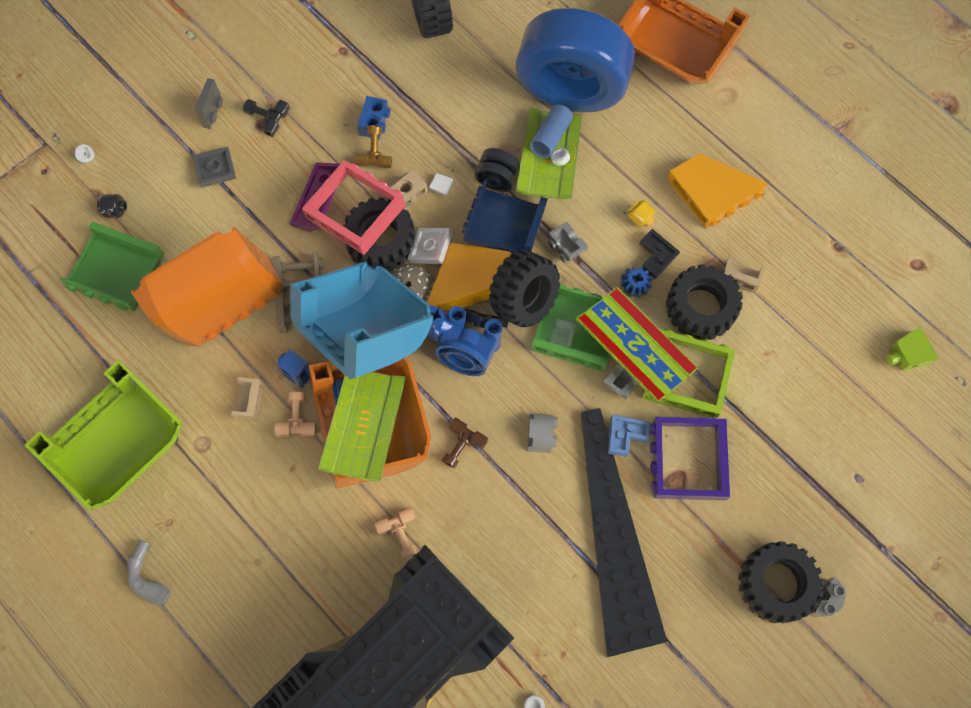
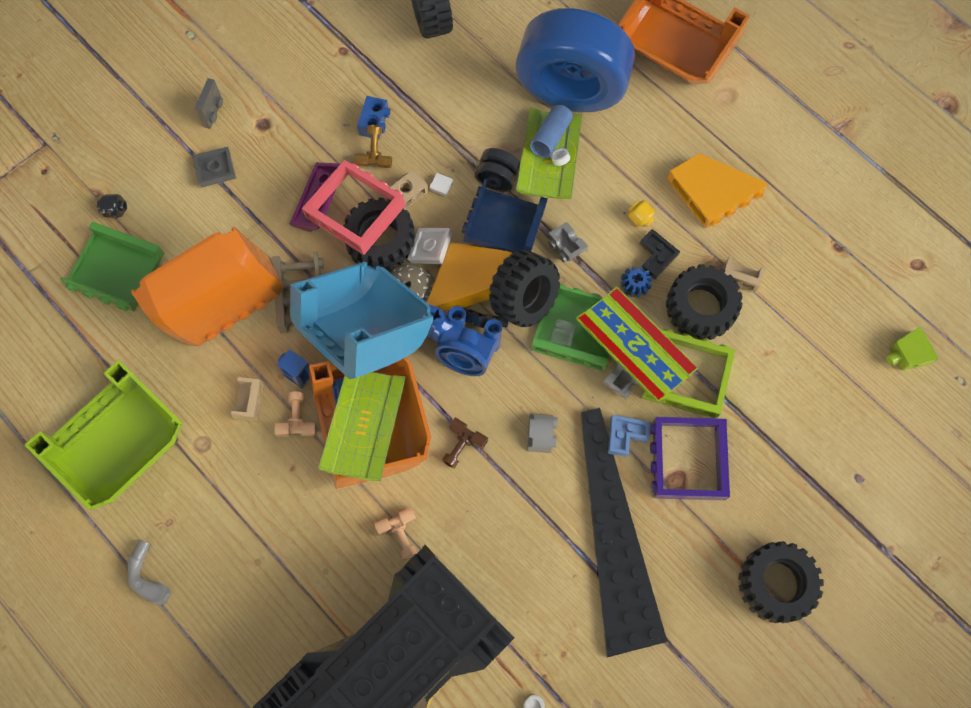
white tile [75,144,95,163] -> none
black bar [243,99,290,137] -> none
light grey cylinder [810,577,846,617] -> none

